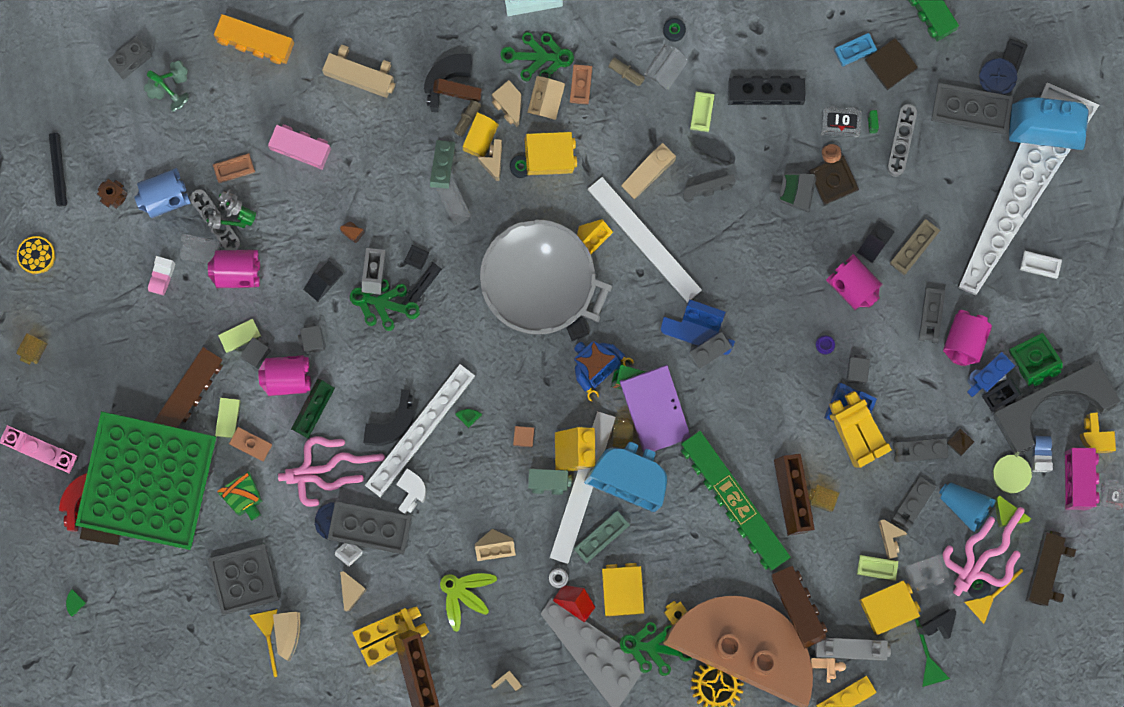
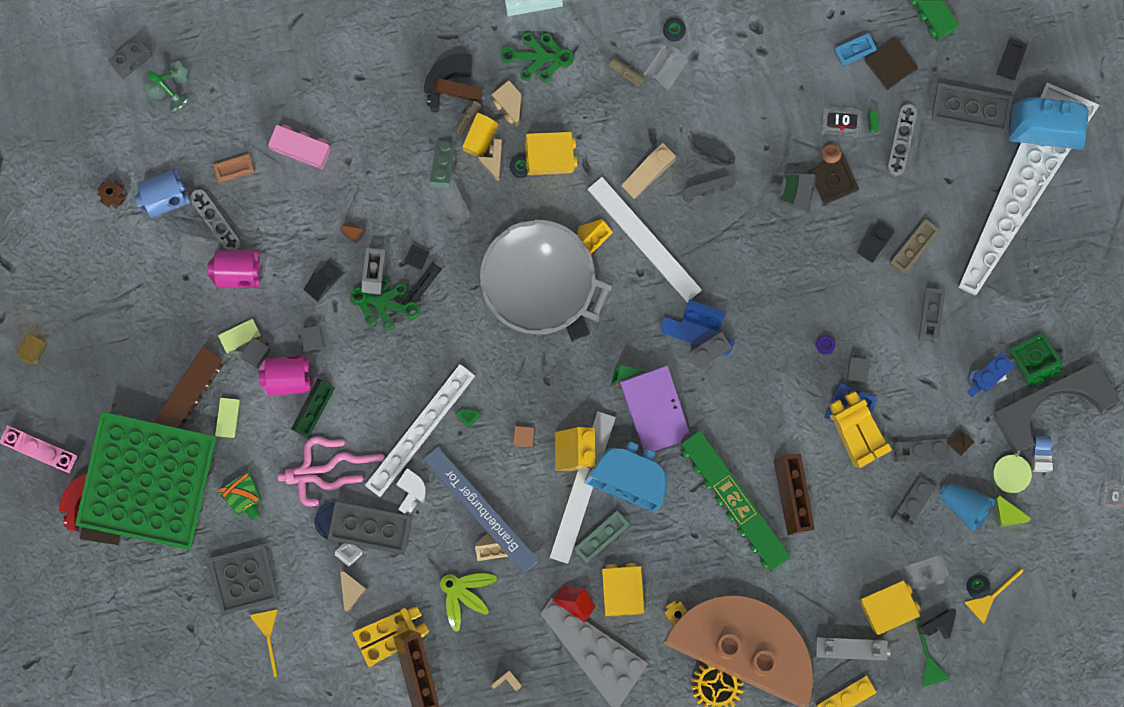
tile [17,236,55,274] -> none
black axle [49,133,67,207] -> none
green tile [66,589,86,617] -> none
leg [148,256,176,295] -> none
plant [206,189,256,232] -> none
light orange brick [214,14,294,64] -> none
nougat plate [229,427,272,462] -> none
tan slope [273,612,300,661] -> none
tan brick [322,44,395,98] -> none
black arch [363,389,415,446] -> none
tan panel [527,76,565,120] -> none
sand green brick [528,469,572,495] -> none
white plate [549,568,568,588] -> none
nougat plate [570,64,592,105] -> none
blue torso [574,341,634,402] -> none
clear yellow brick [613,417,634,448] -> none
green plant [619,622,692,676] -> none
yellowish green tile [690,91,714,132] -> none
black brick [728,76,805,105] -> none
reddish brown brick [771,566,828,649] -> none
clear yellow brick [809,485,839,512] -> none
light nougat piece [811,658,846,683] -> none
dark pink cylinder [826,254,883,310] -> none
yellowish green tile [857,555,899,581] -> none
tan slope [878,520,907,559] -> none
bright pink plant [942,507,1024,596] -> none
dark pink cylinder [943,310,992,366] -> none
dark blue tile [979,58,1017,95] -> none
black slope [982,378,1021,412] -> none
white tile [1020,251,1062,279] -> none
dark brown brick [1026,531,1076,606] -> none
dark pink brick [1065,448,1099,510] -> none
yellow brick [1080,413,1116,453] -> none
none -> sand blue tile [423,447,539,574]

